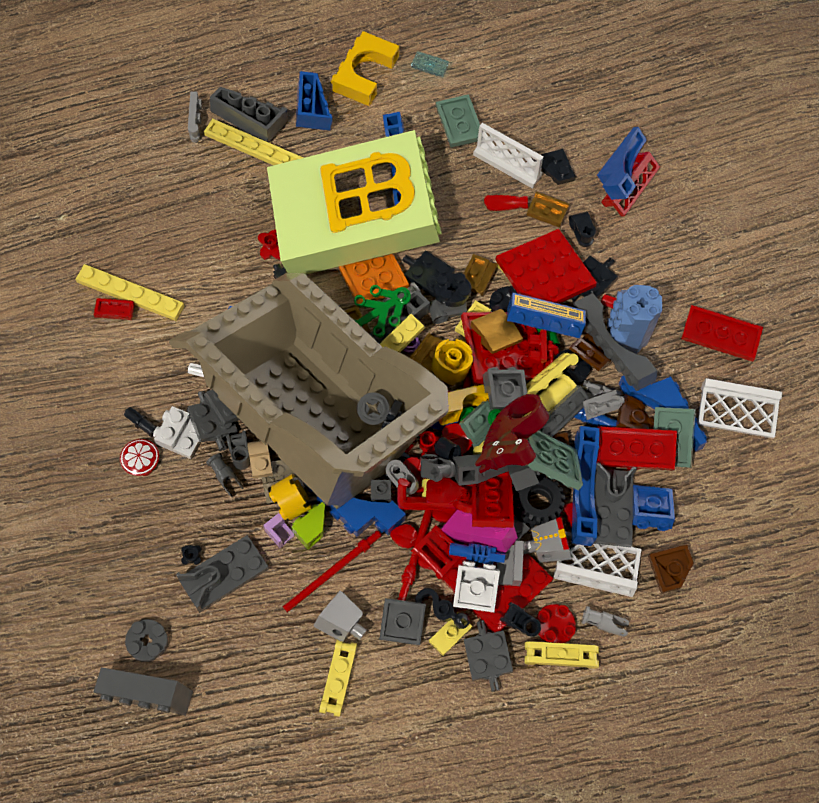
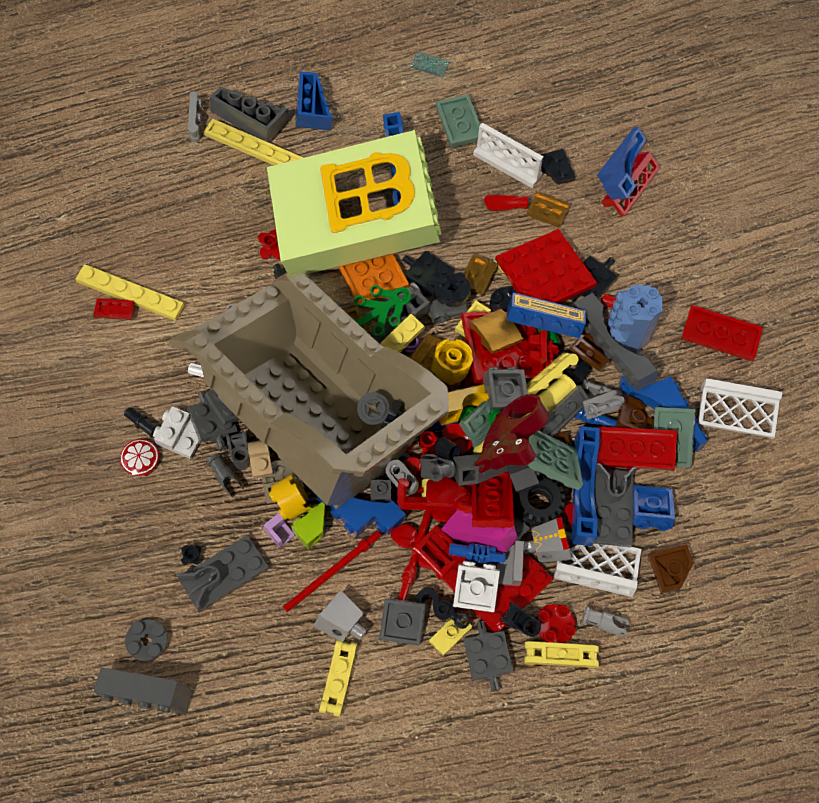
yellow arch [331,31,400,106] -> none
black piece [569,211,596,247] -> none

